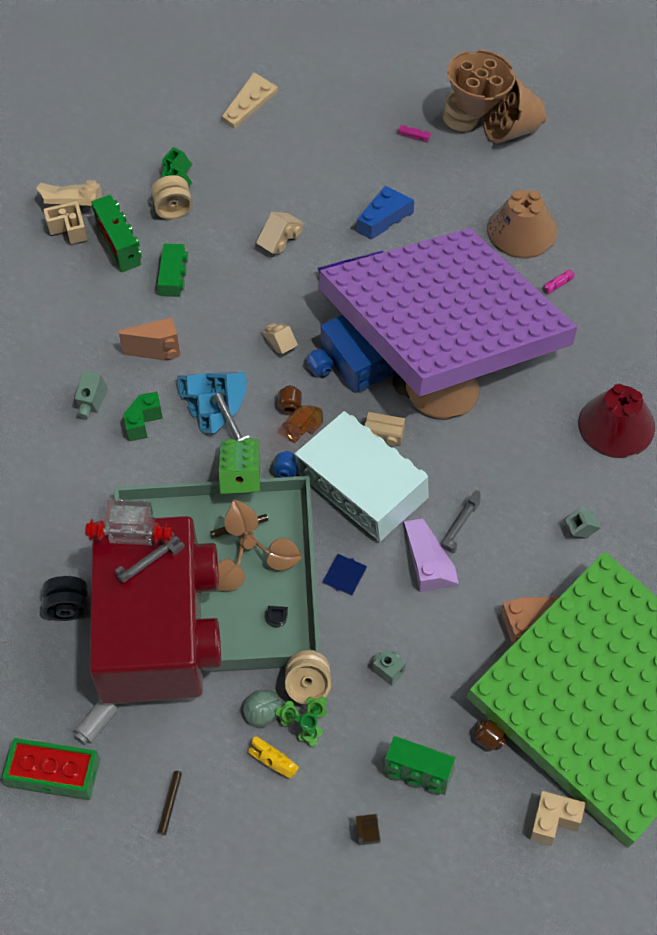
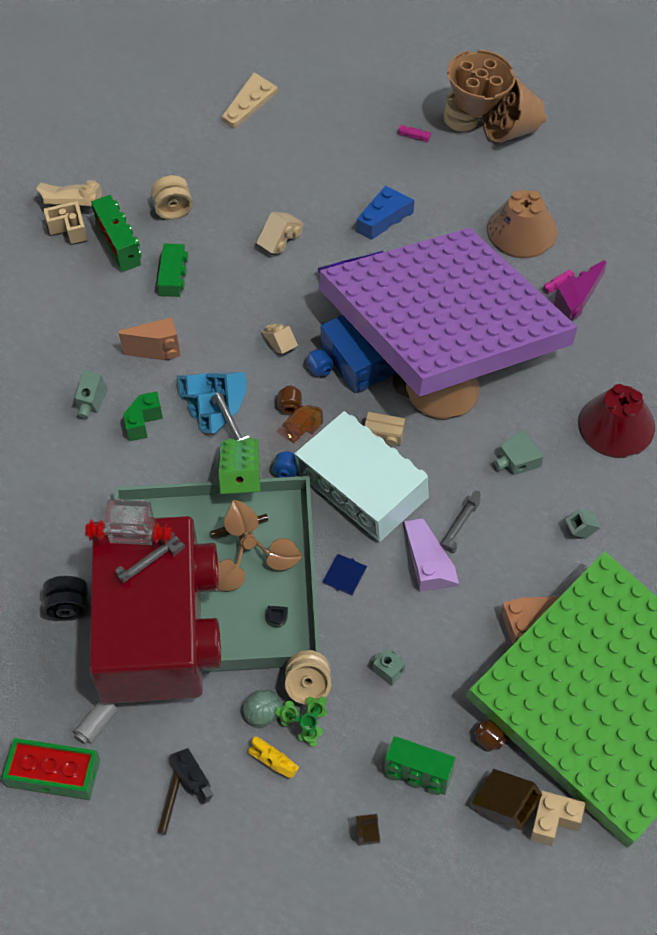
green brick [162,147,193,187] -> none
none -> black hinge [169,748,213,805]
none -> dark brown brick [471,768,543,831]
none -> sand green torso [494,430,544,475]
none -> magenta wedge [554,260,607,320]

